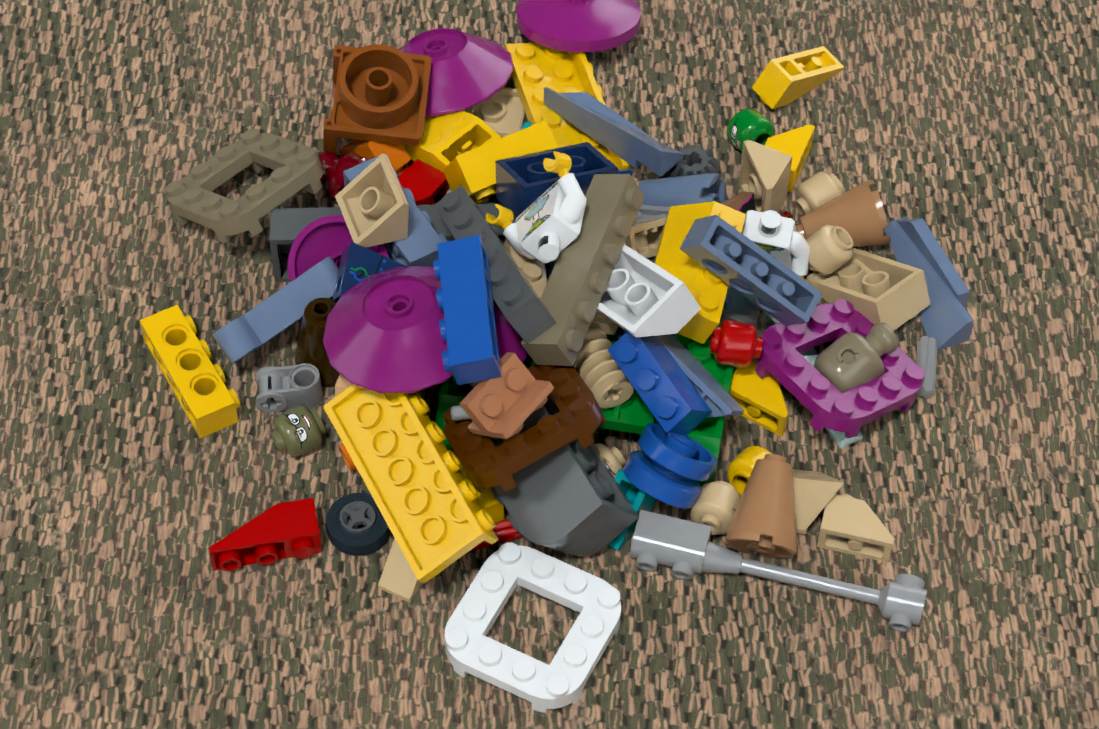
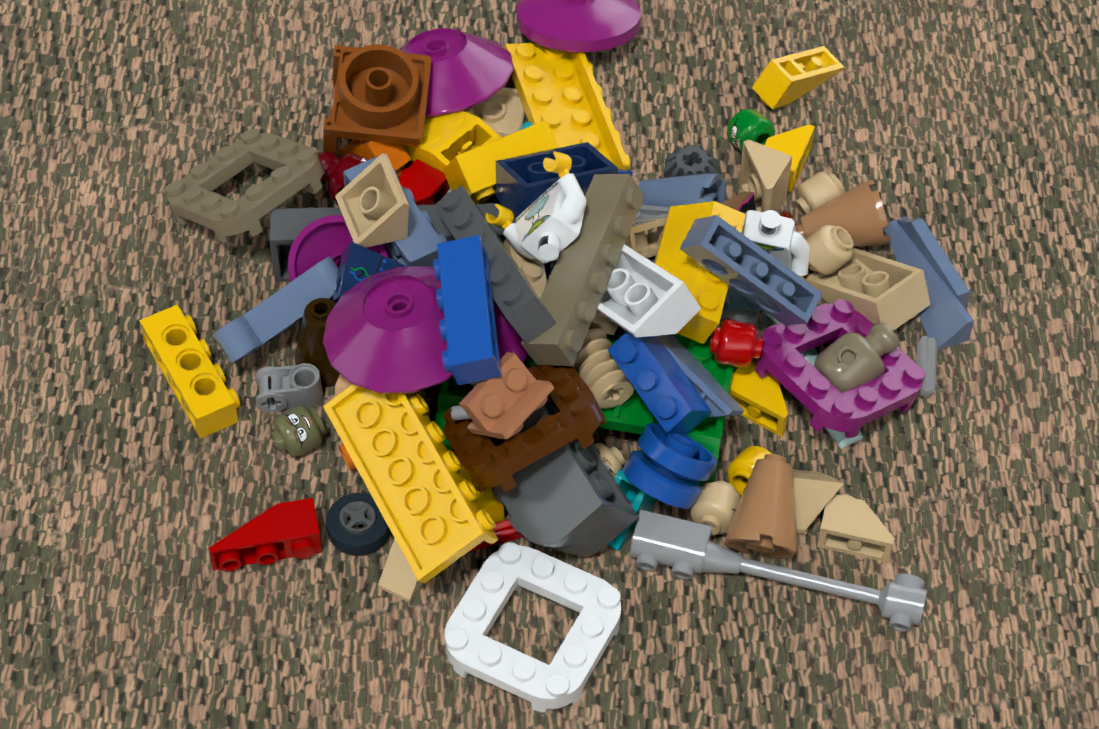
sand blue wedge [544,87,683,177] -> none

